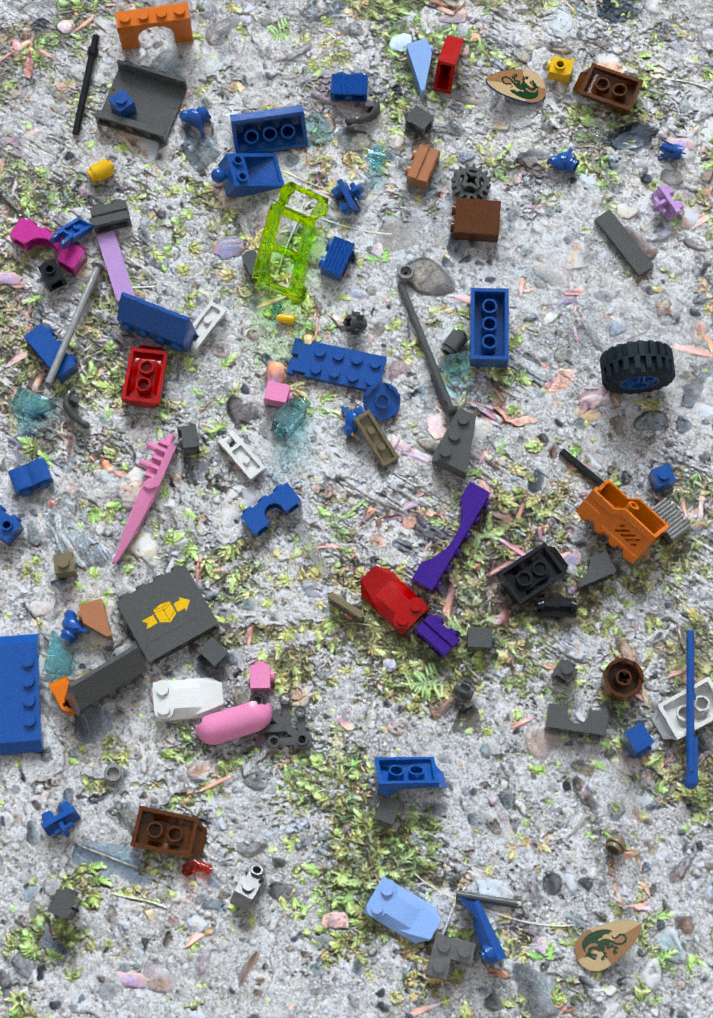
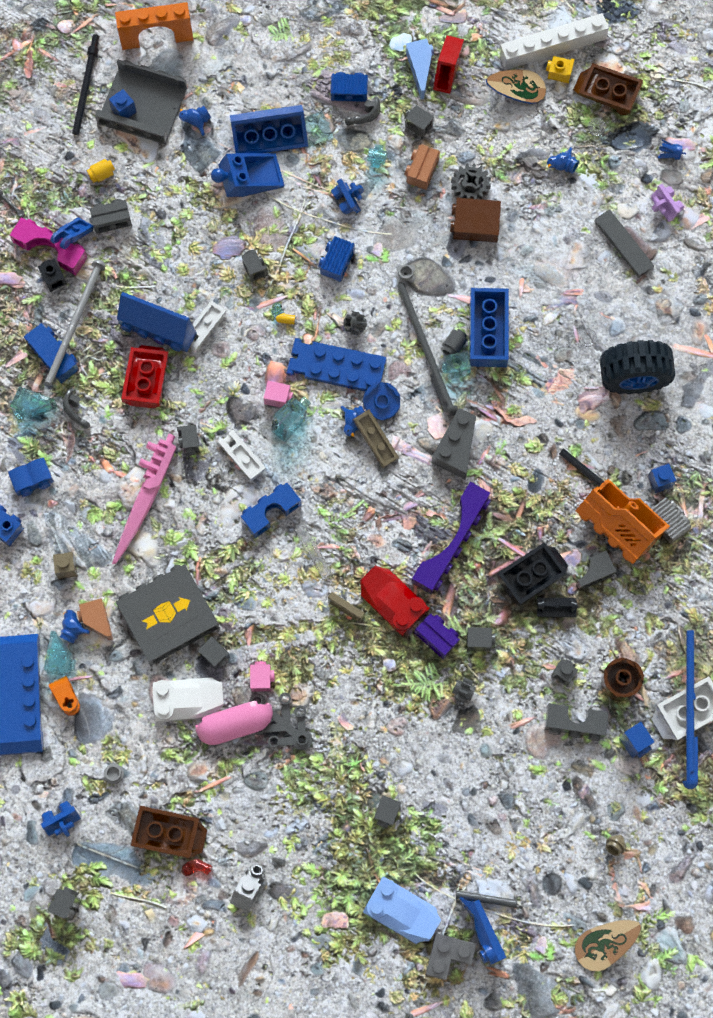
dark grey slope [65,644,147,717] -> none
lavender tile [97,231,135,304] -> none
clear neon green windscreen [252,181,329,305] -> none
blue slope [374,757,447,797] -> none
none -> white brick [499,13,609,70]

